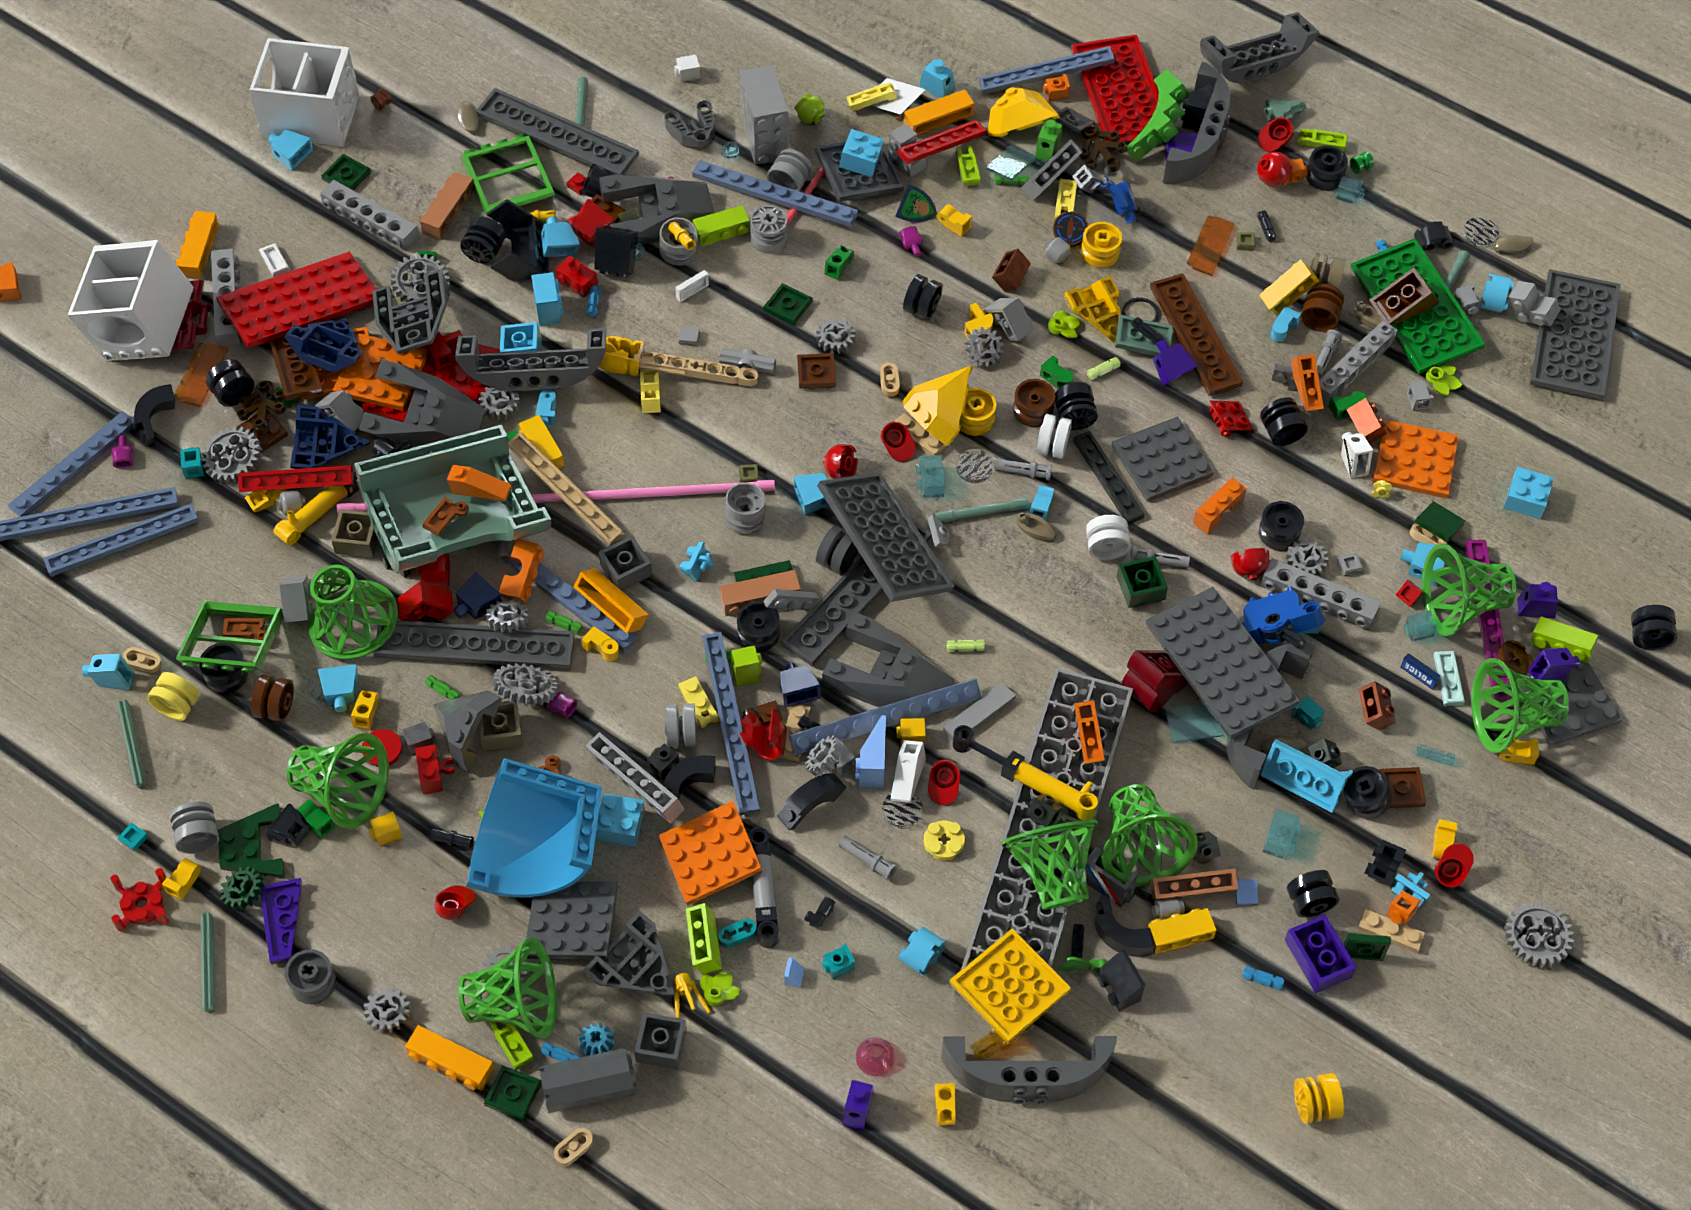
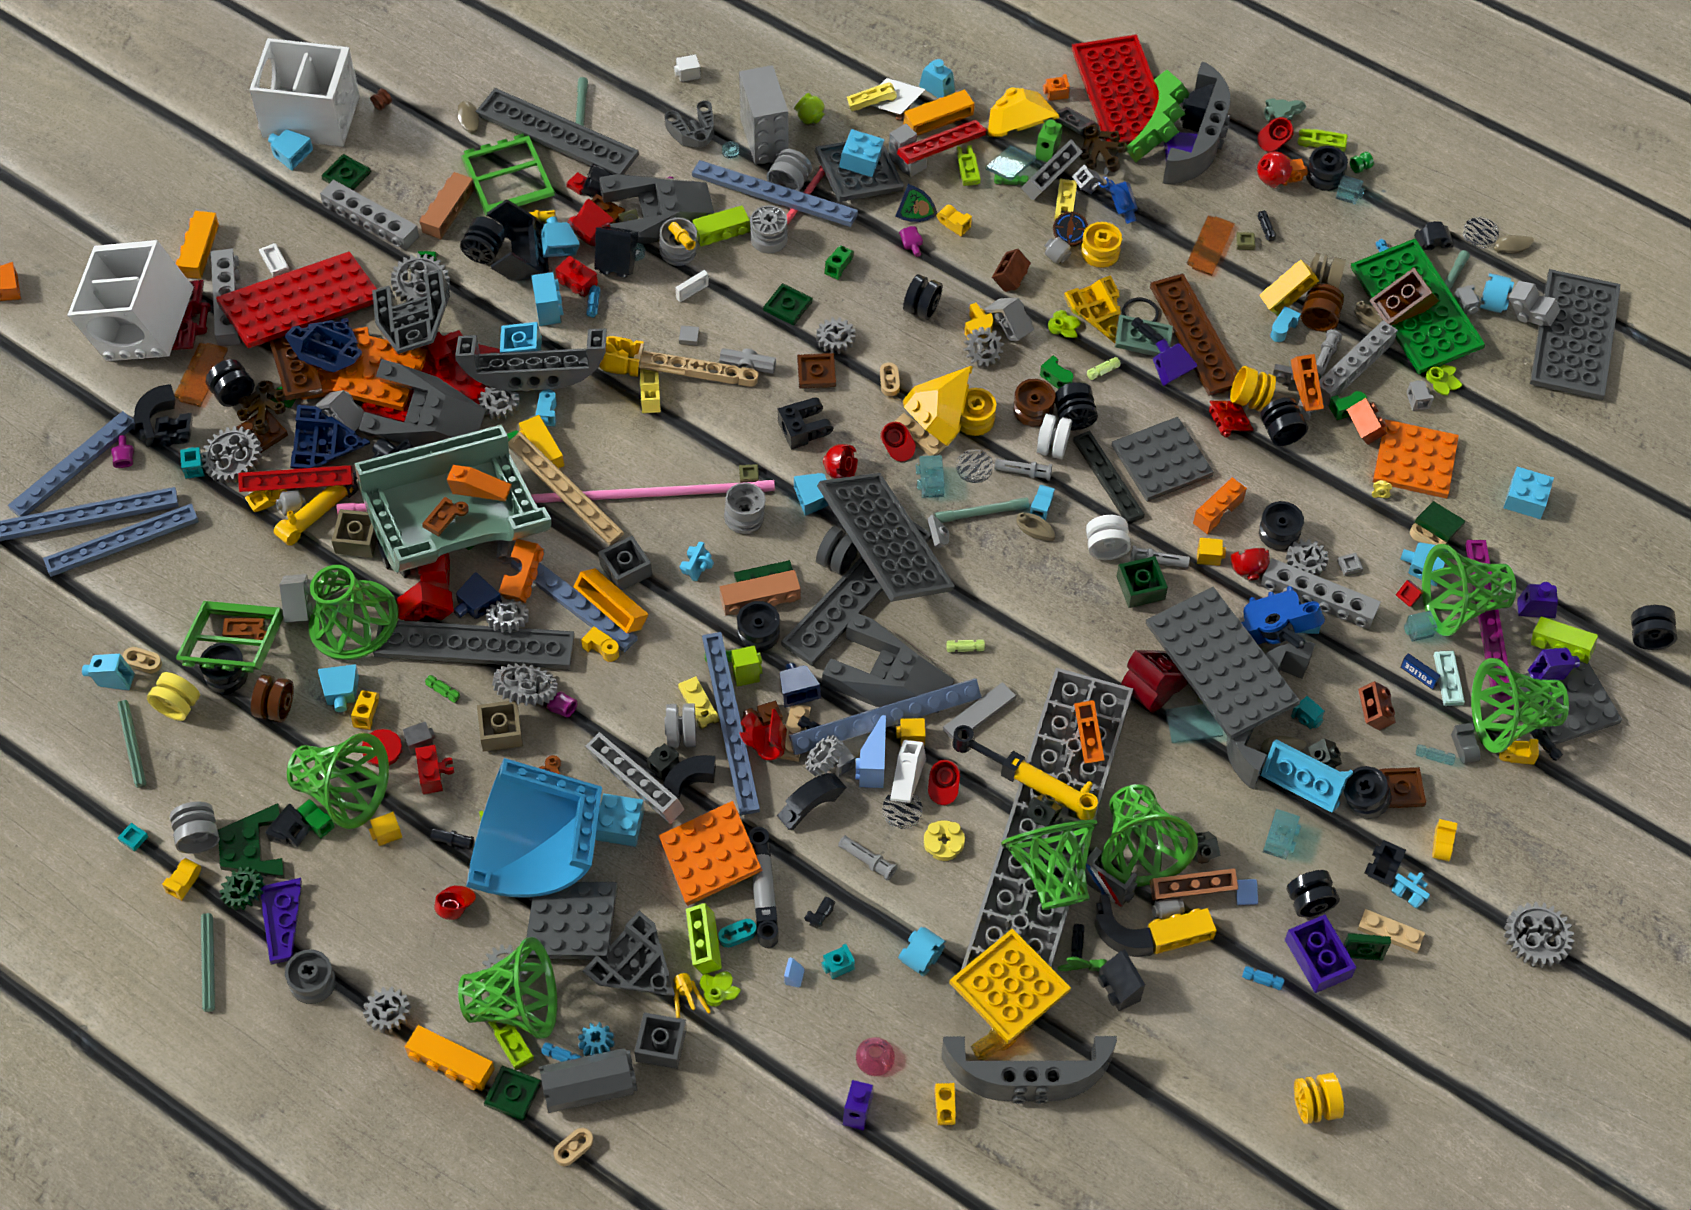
red plate [110,868,170,931] -> none
dark grey wedge [434,691,502,772] -> none
bright green axle [545,611,582,634] -> none
light grey plate [763,589,819,611] -> none
sand blue plate [978,46,1114,94] -> none
dark grey slope [1200,12,1320,83] -> none
white torso [1341,432,1373,479] -> none
orange brick [1387,890,1420,925] -> none
red cap [1434,843,1474,888] -> none
reddish brown tile [1498,640,1533,675] -> none
none -> black cylinder [154,413,193,446]
none -> black brick [777,397,834,450]
none -> yellow brick [1197,538,1226,566]
none -> yellow wheel [1230,366,1276,412]
none -> dark grey leg [1451,723,1481,763]
none -> black axle [1530,728,1563,761]

